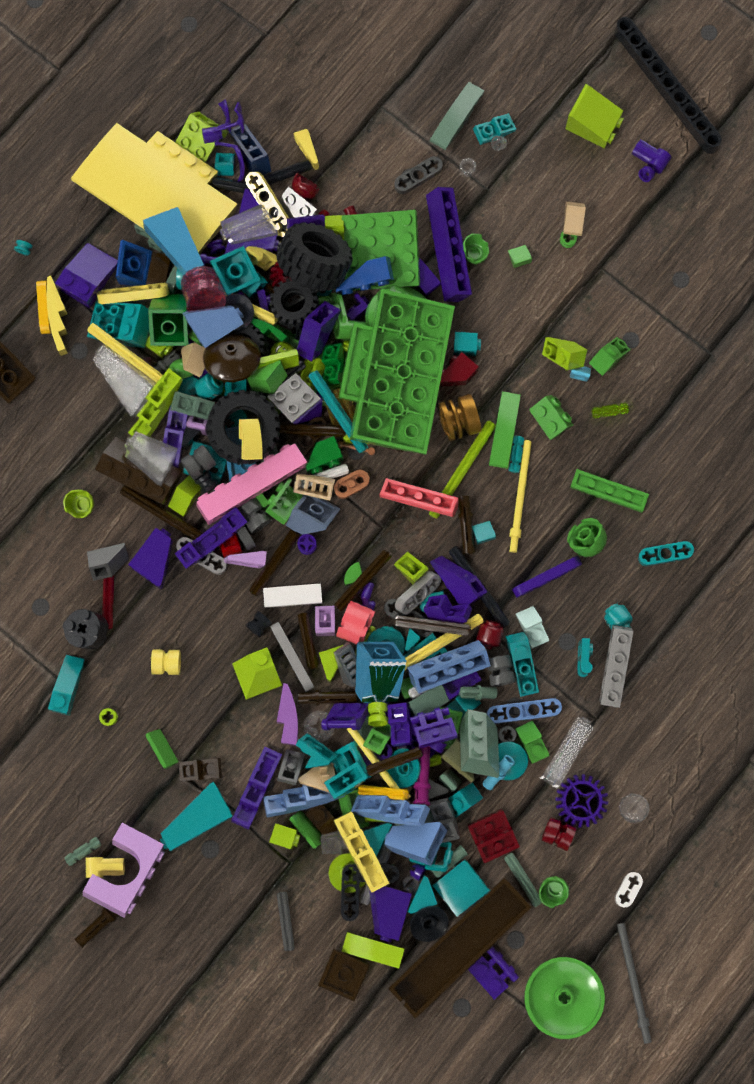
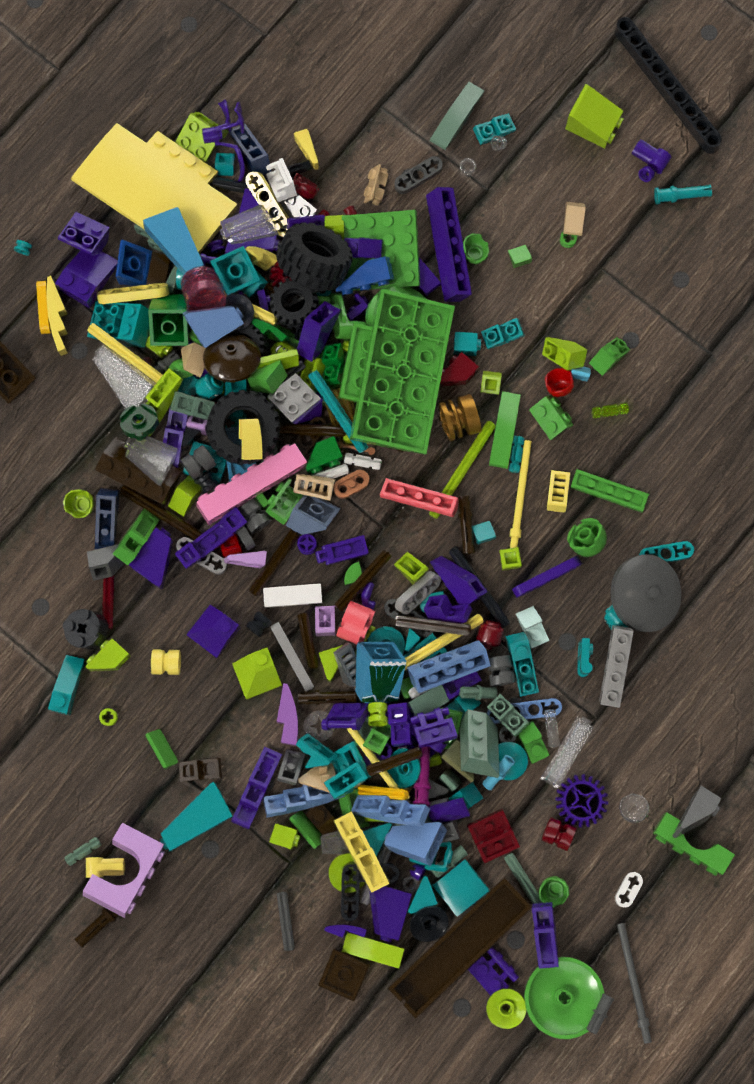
none -> dark purple slope [58,212,109,255]
none -> lime slope [85,639,131,671]
none -> dark blue slope [95,488,119,549]
none -> bright green slope [113,508,159,565]
none -> dark green plate [120,404,159,441]
none -> dark purple slope [187,605,240,658]
none -> white hinge [266,158,297,202]
none -> dark purple hinge [315,535,369,565]
none -> dark purple slope [324,925,367,938]
none -> dark purple slope [344,238,383,259]
none -> white axle [344,453,382,470]
none -> tan hinge [364,164,389,206]
none -> dark purple slope [428,798,470,823]
none -> lime slope [480,371,502,395]
none -> teal slope [481,318,525,349]
none -> lime dish [486,988,526,1029]
none -> sand green slope [487,694,529,737]
none -> lime slope [499,547,522,571]
none -> dark purple slope [532,902,559,969]
none -> clear axle [544,709,560,748]
none -> red hair [545,368,574,397]
none -> light yellow slope [547,470,570,513]
none -> dark grey axle [586,994,614,1034]
none -> dark grey dish [611,555,681,632]
none -> bright green arch [653,812,735,876]
none -> teal pin [654,185,712,204]
none -> dark grey slope [672,786,721,838]

